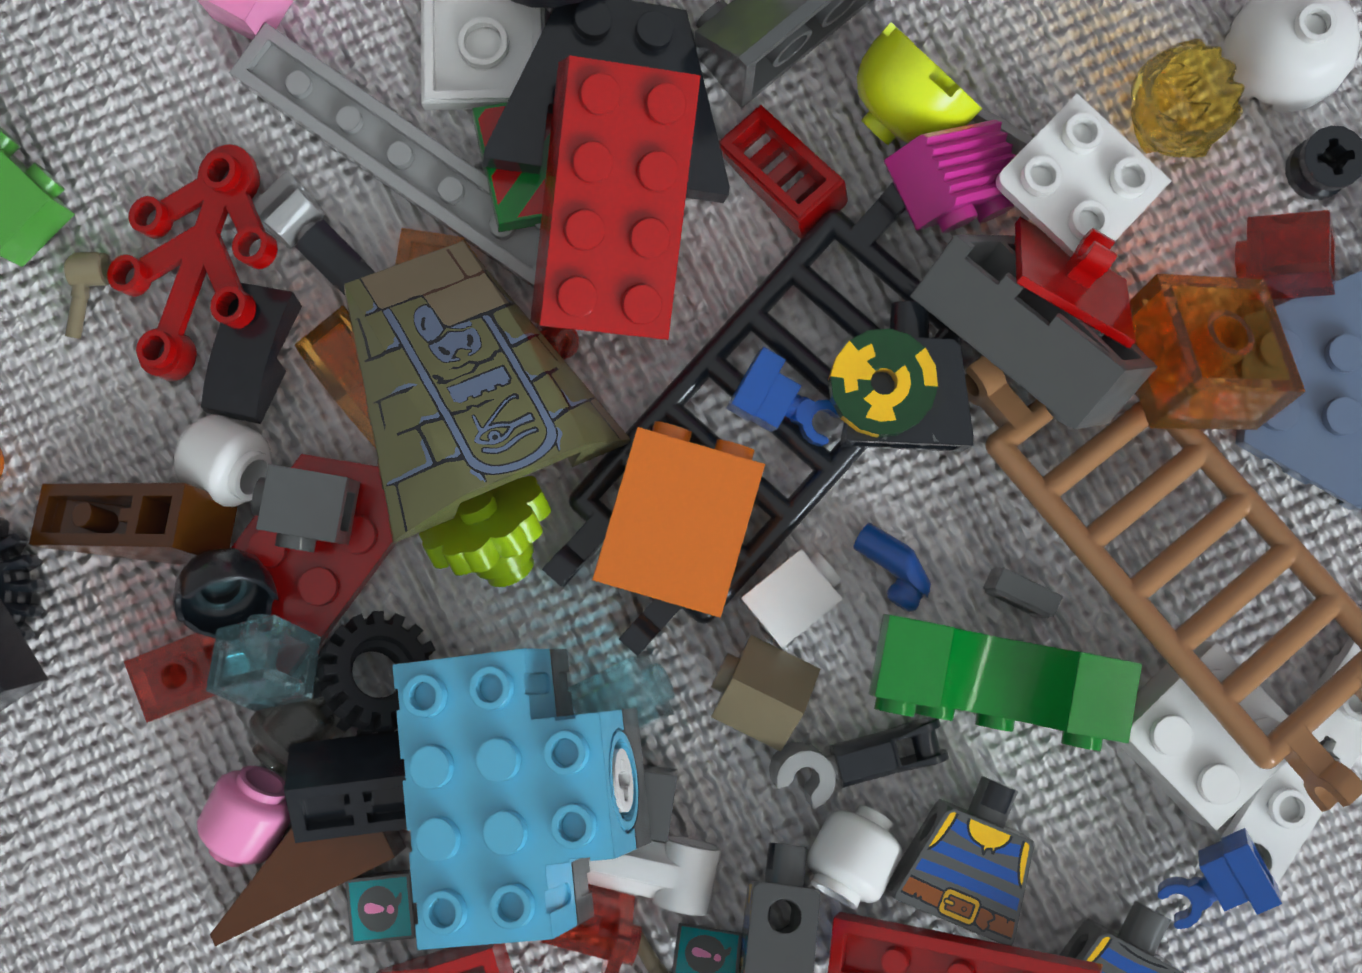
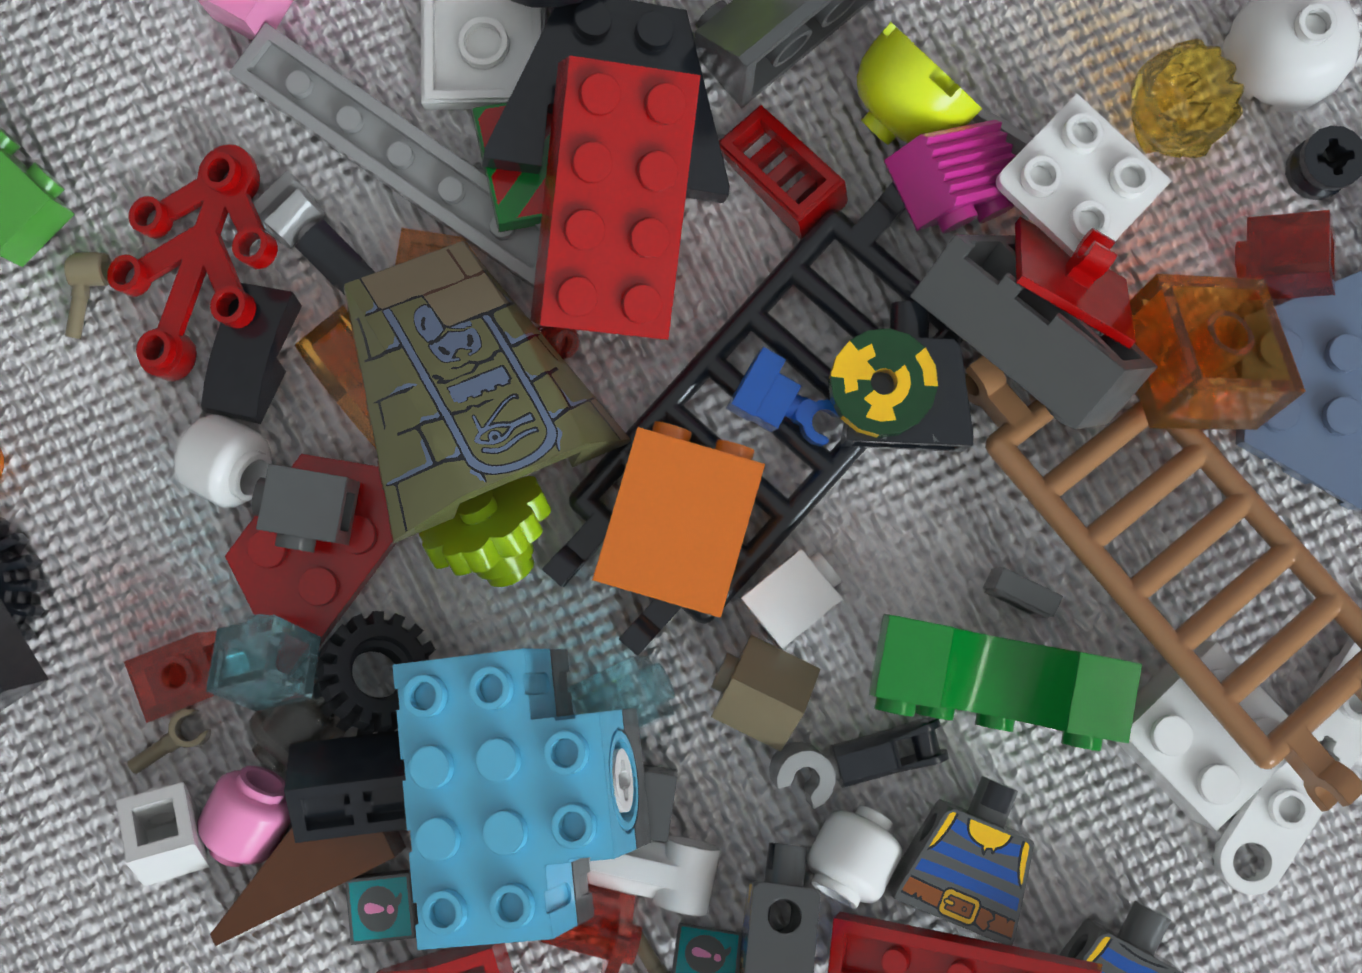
reddish brown slope [29,483,238,565] -> none
black hair [172,548,279,639] -> none
blue arm [853,523,931,612] -> none
blue piece [1158,828,1282,929] -> none
none -> white brick [116,782,210,886]
none -> dark tan hand [127,709,212,774]

